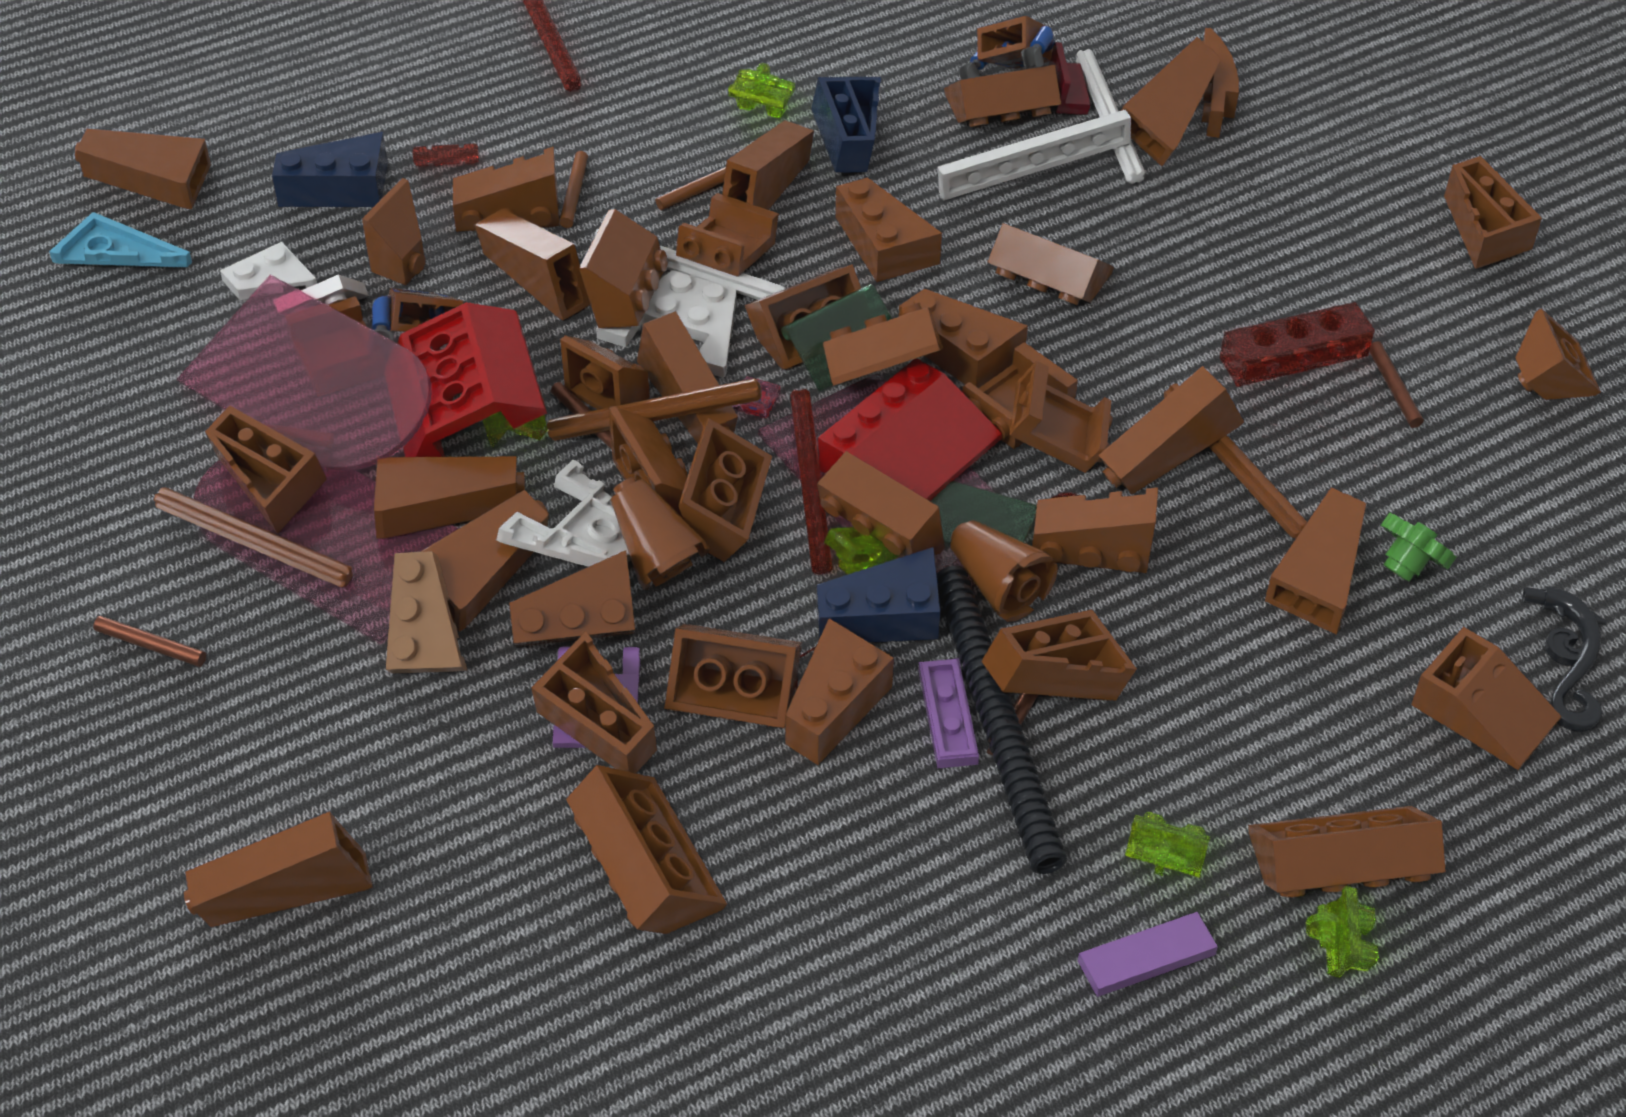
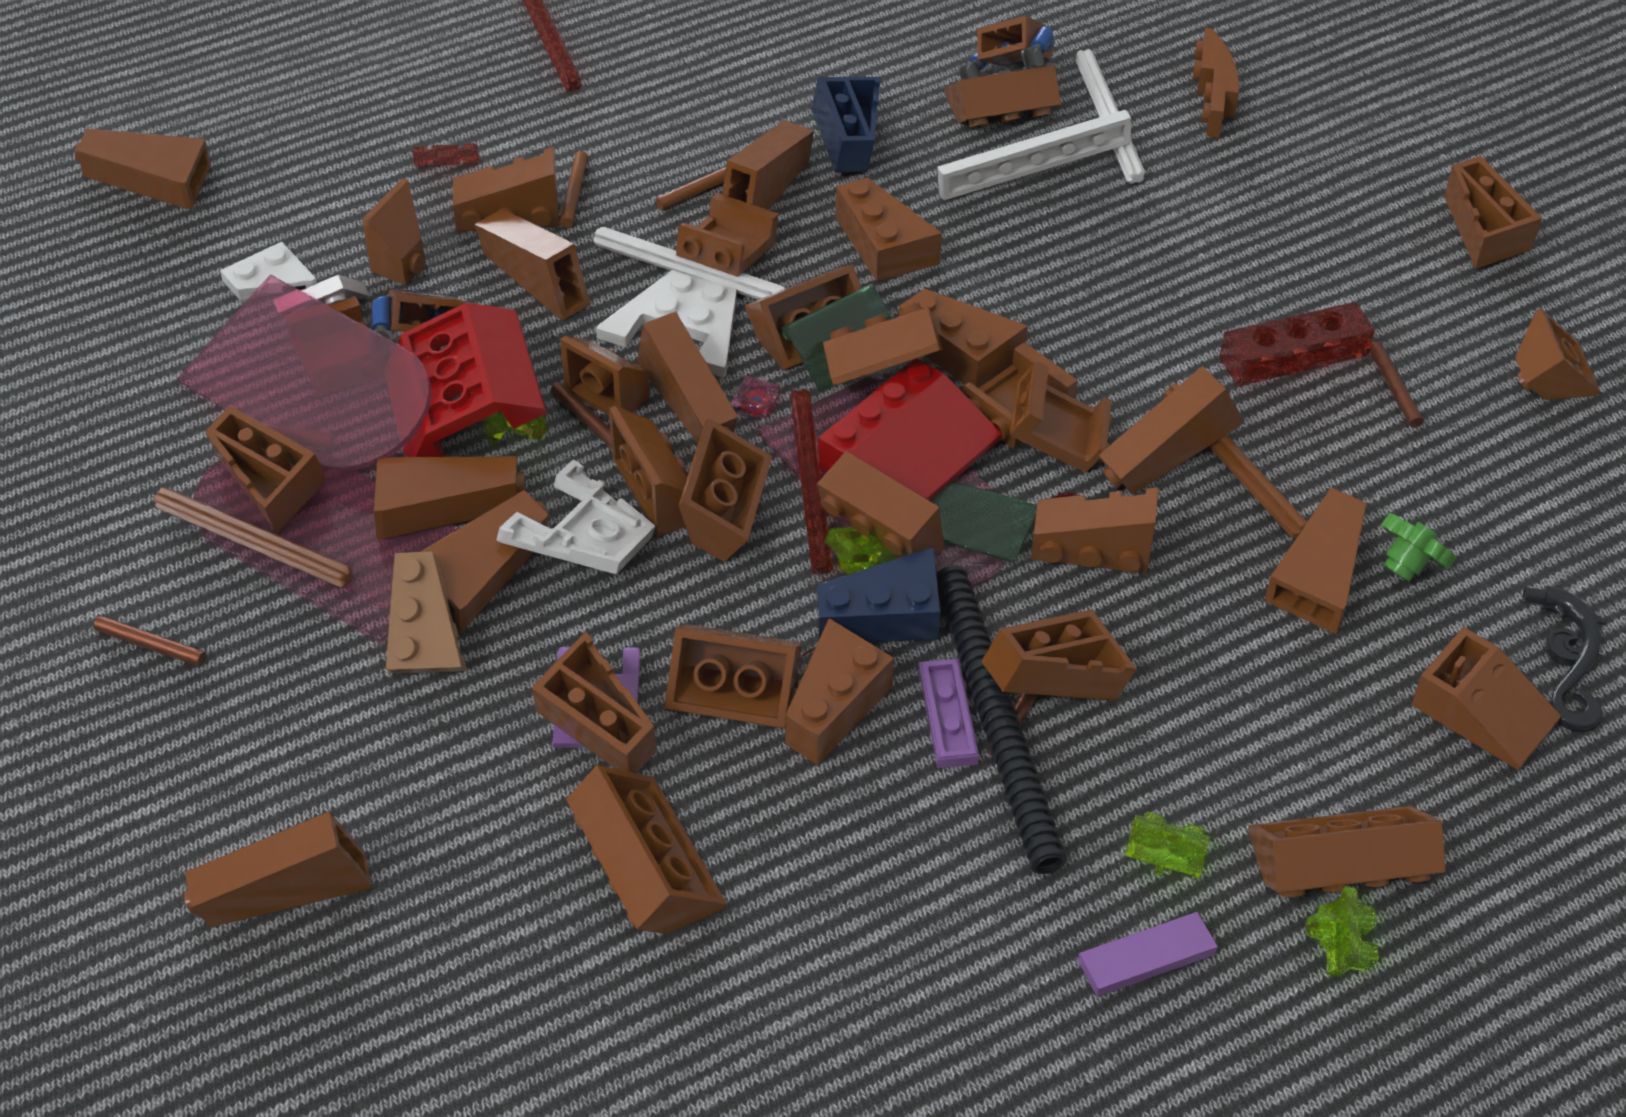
medium azure wing [49,212,192,267] -> none
dark blue wedge [272,131,388,207] -> none
dark orange wedge [509,550,635,647] -> none
dark orange axle [547,378,762,441] -> none
dark orange slope [579,209,668,328] -> none
dark orange cone [610,477,710,591] -> none
clear neon green hips [728,63,795,118] -> none
dark orange cone [951,520,1058,622] -> none
slope [987,223,1114,305] -> none
dark red panel [1048,42,1091,115] -> none
dark orange slope [1121,37,1221,166] -> none

